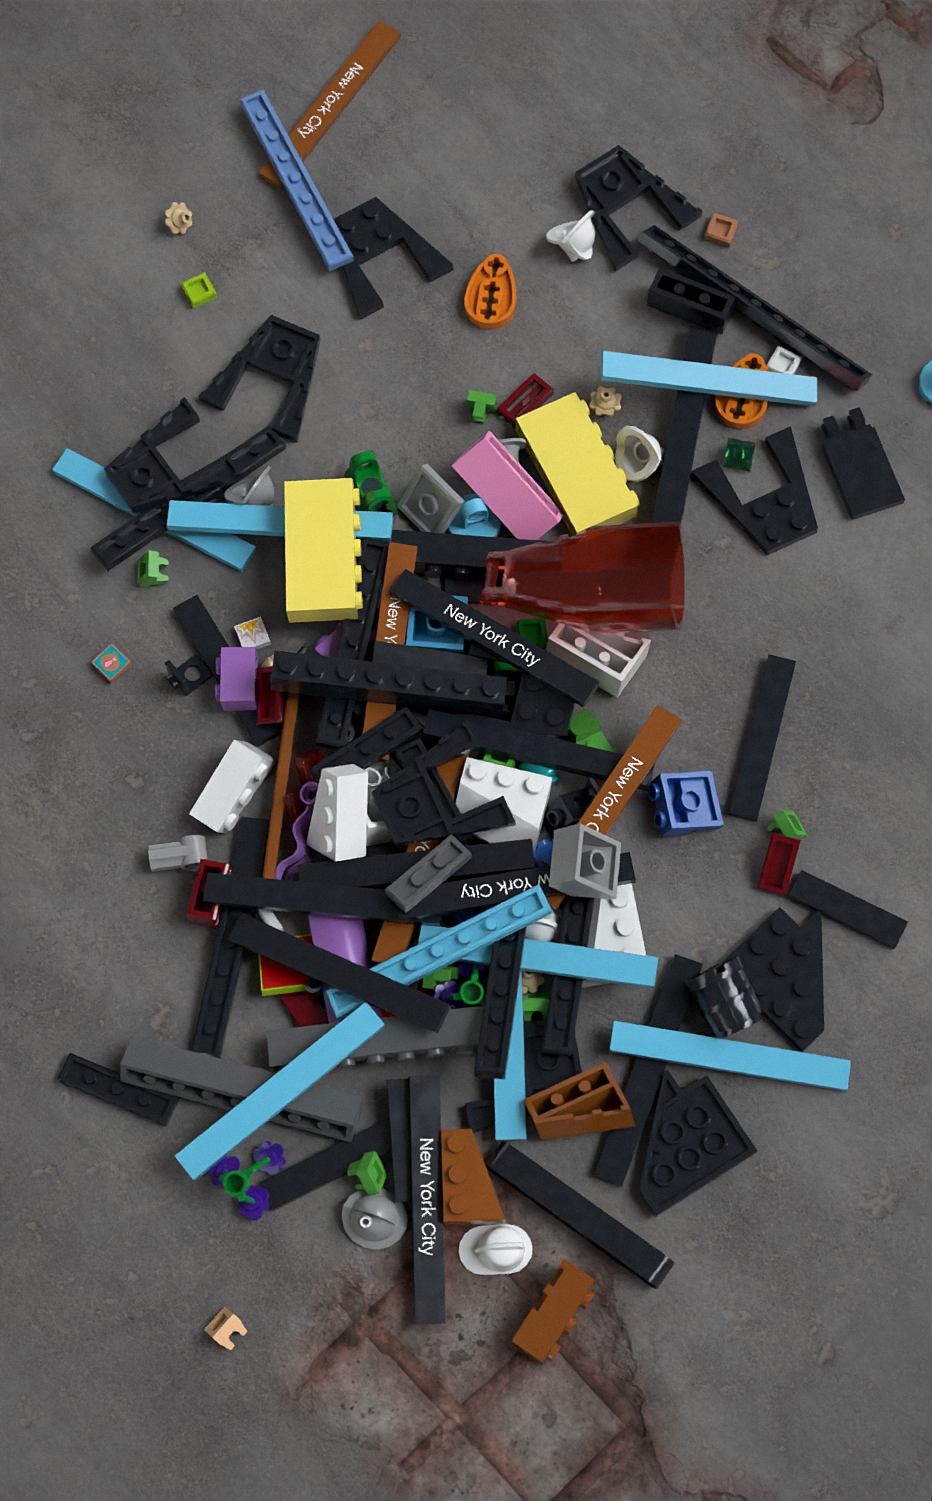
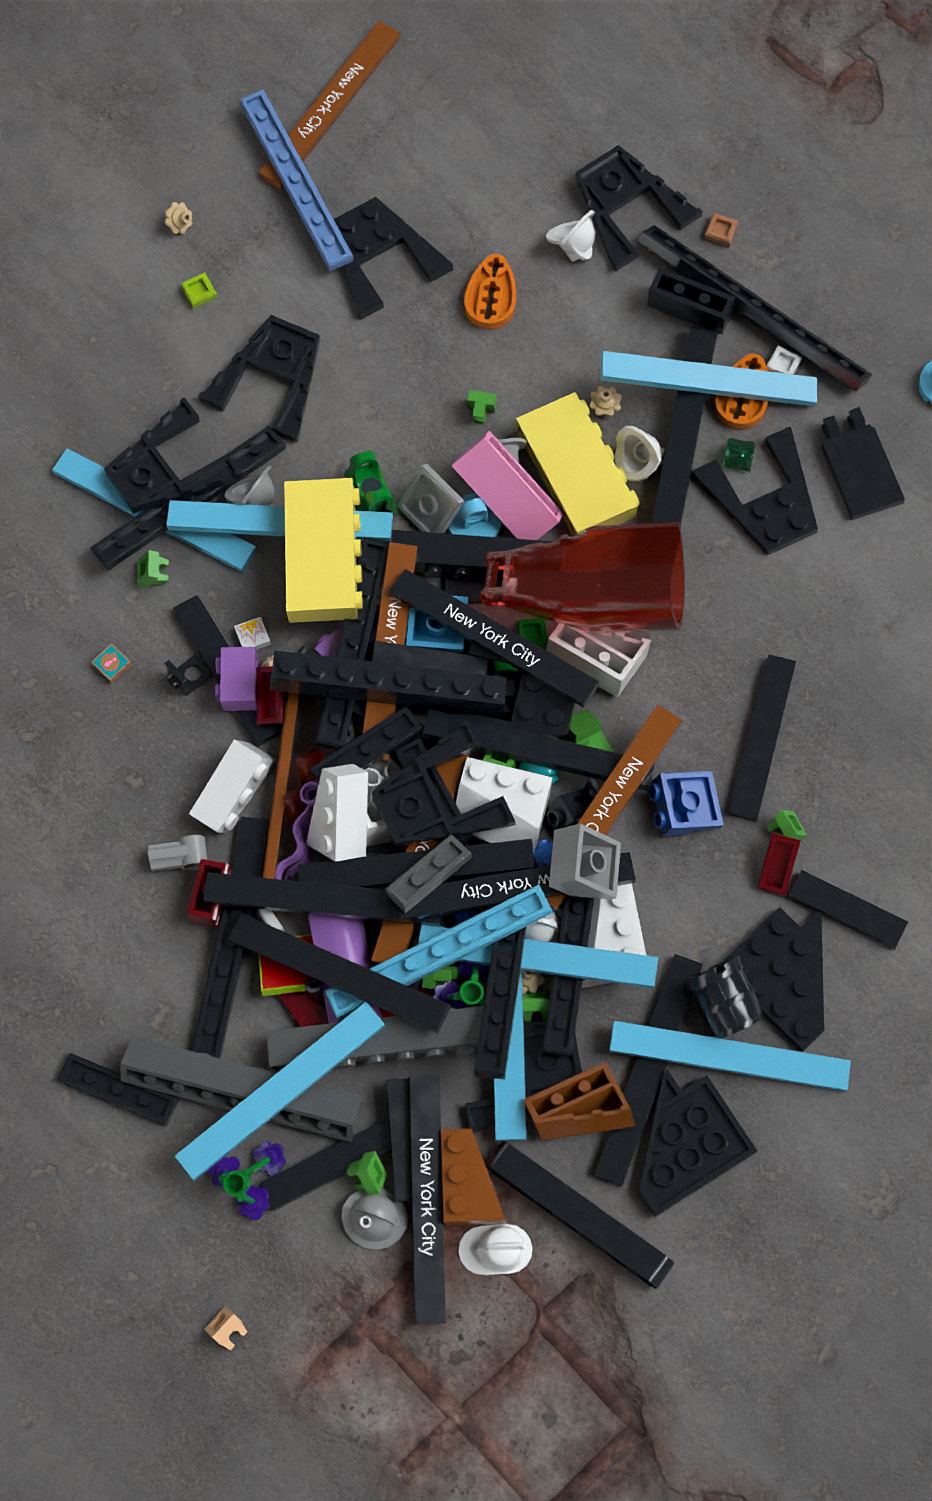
dark red tile [496,373,554,429] -> none
dark orange wedge [511,1259,595,1365] -> none

